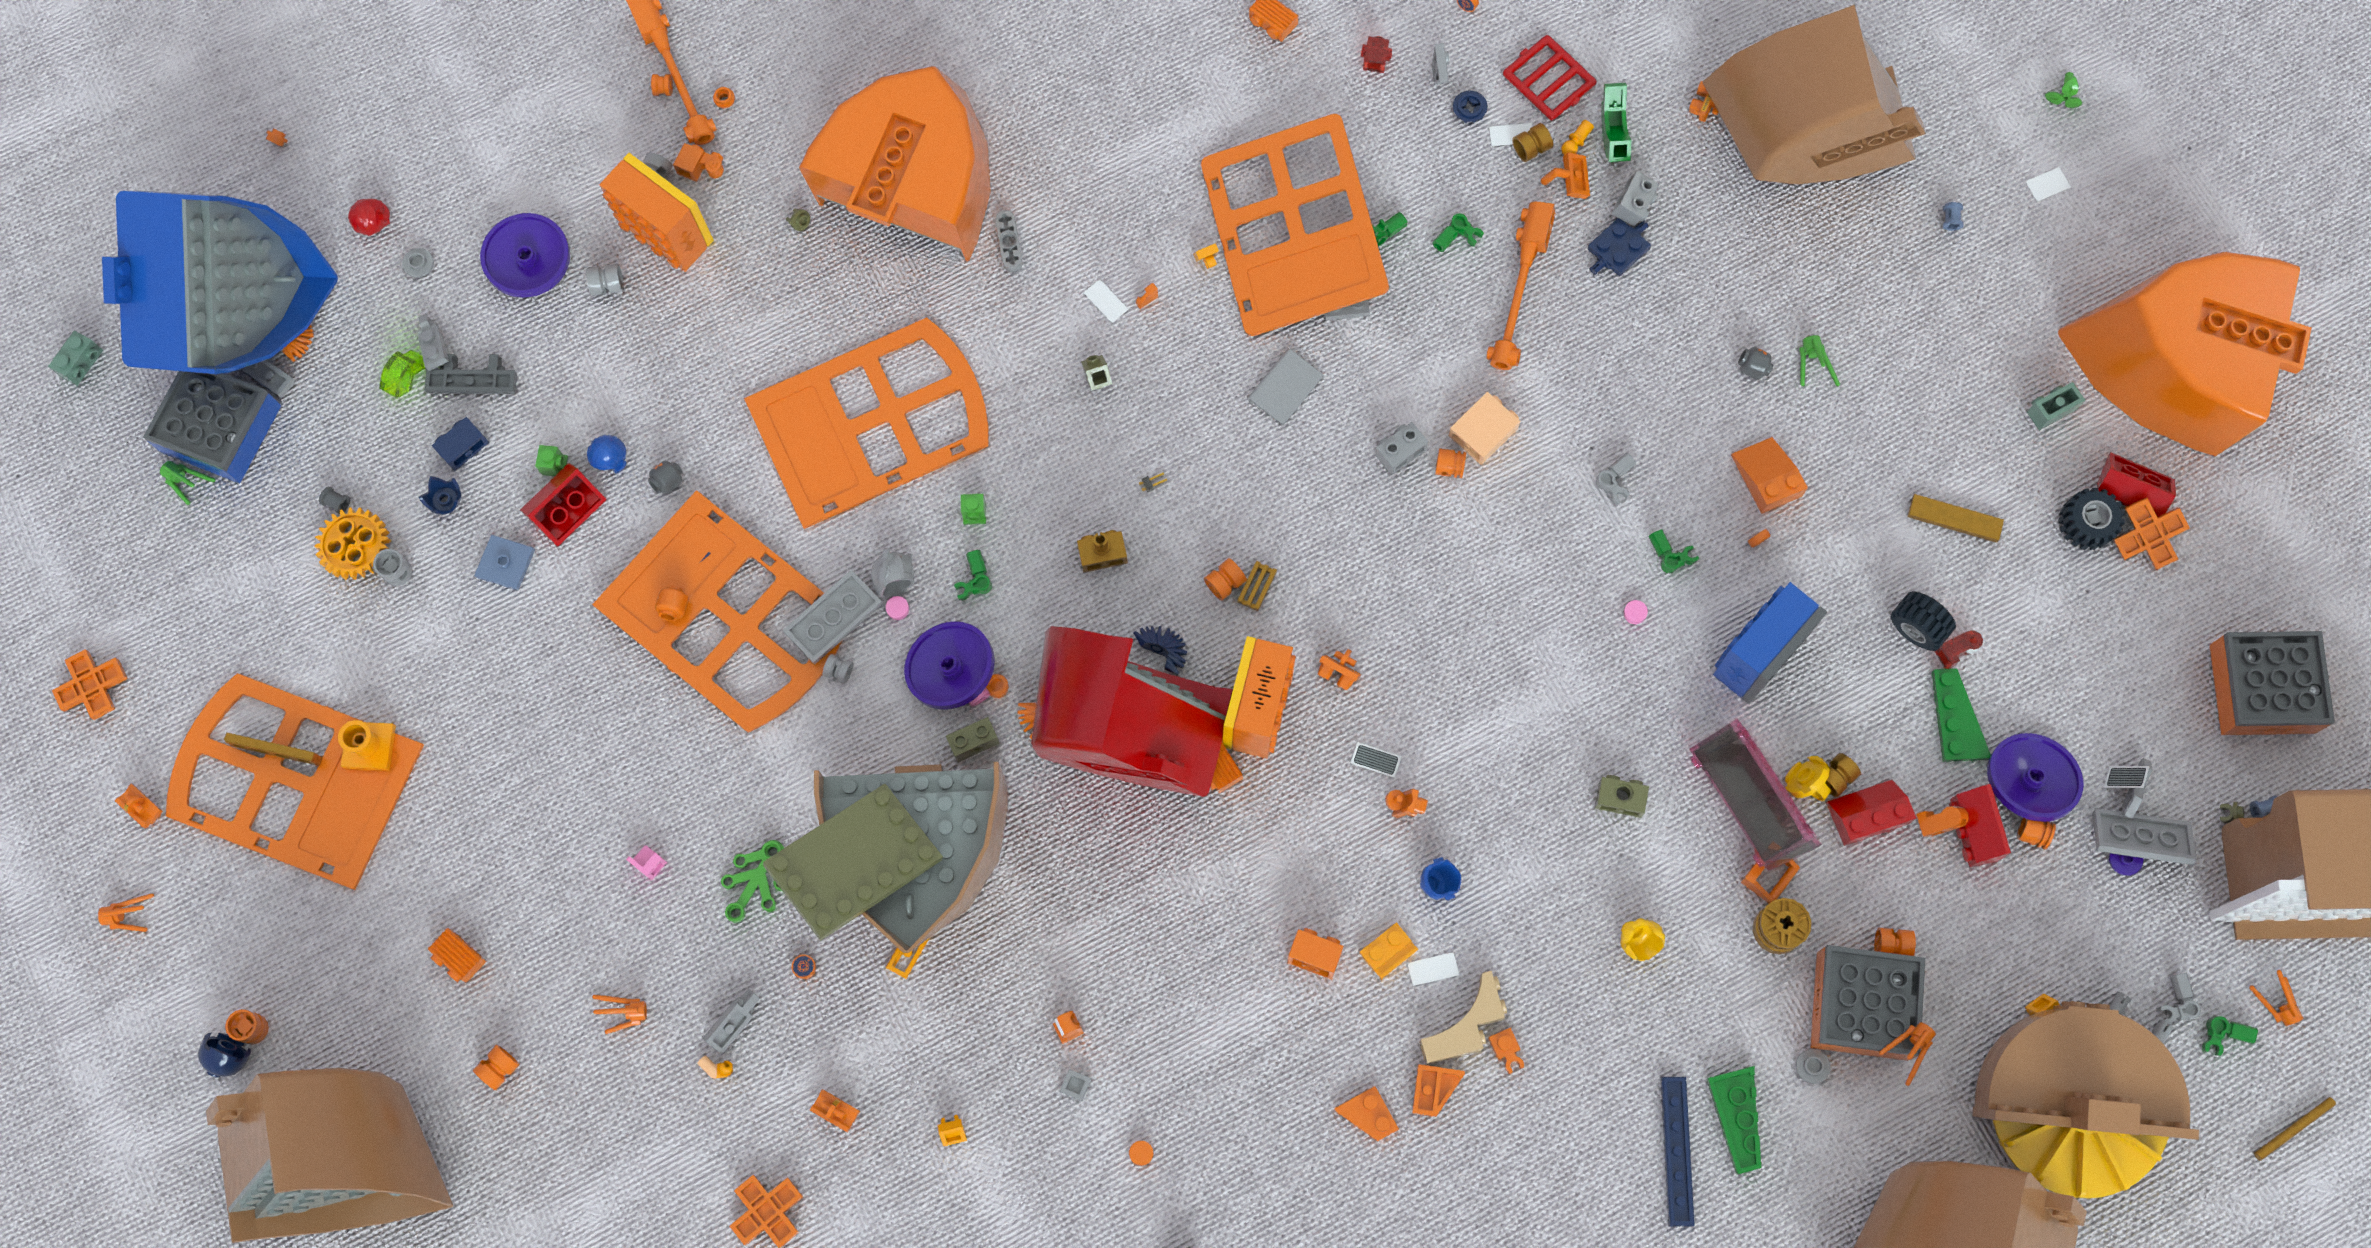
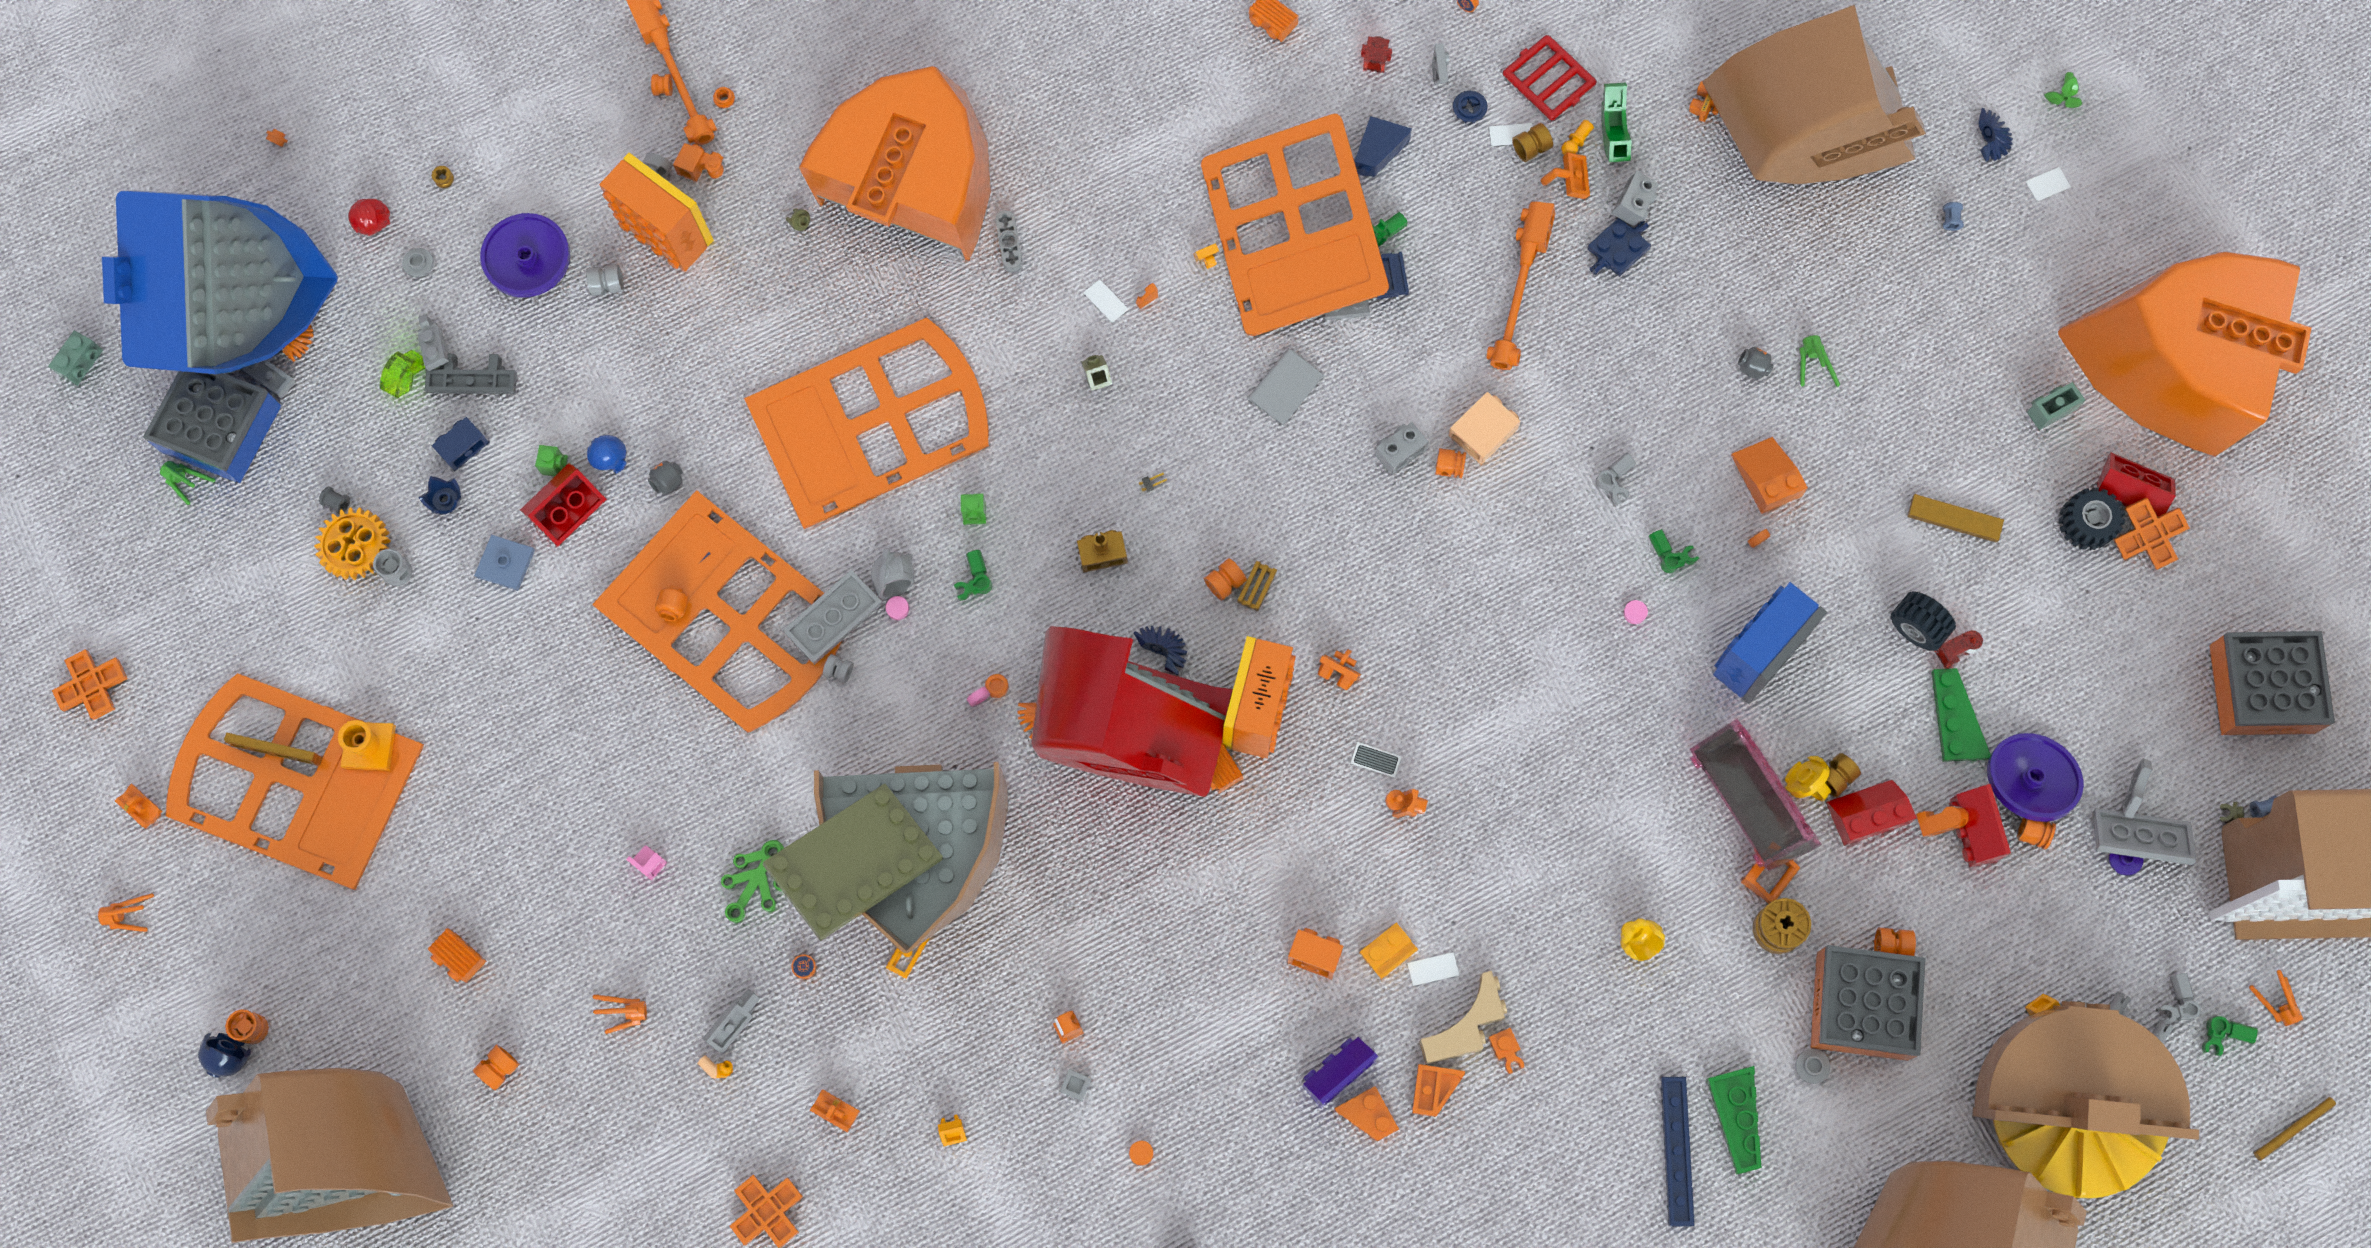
dark purple dish [904,622,995,710] -> none
olive brick [946,717,1000,763] -> none
blue cap [1420,857,1461,901] -> none
green bar [1432,213,1484,252] -> none
olive brick [1595,775,1649,818] -> none
orange plant [1879,1022,1936,1086] -> none
sticker [2104,766,2149,788] -> none
none -> pearl gold bush [431,166,454,188]
none -> dark purple slope [1302,1037,1378,1109]
none -> dark blue slope [1354,116,1412,177]
none -> dark blue plate [1376,251,1409,300]
none -> dark blue hair [1979,108,2013,162]

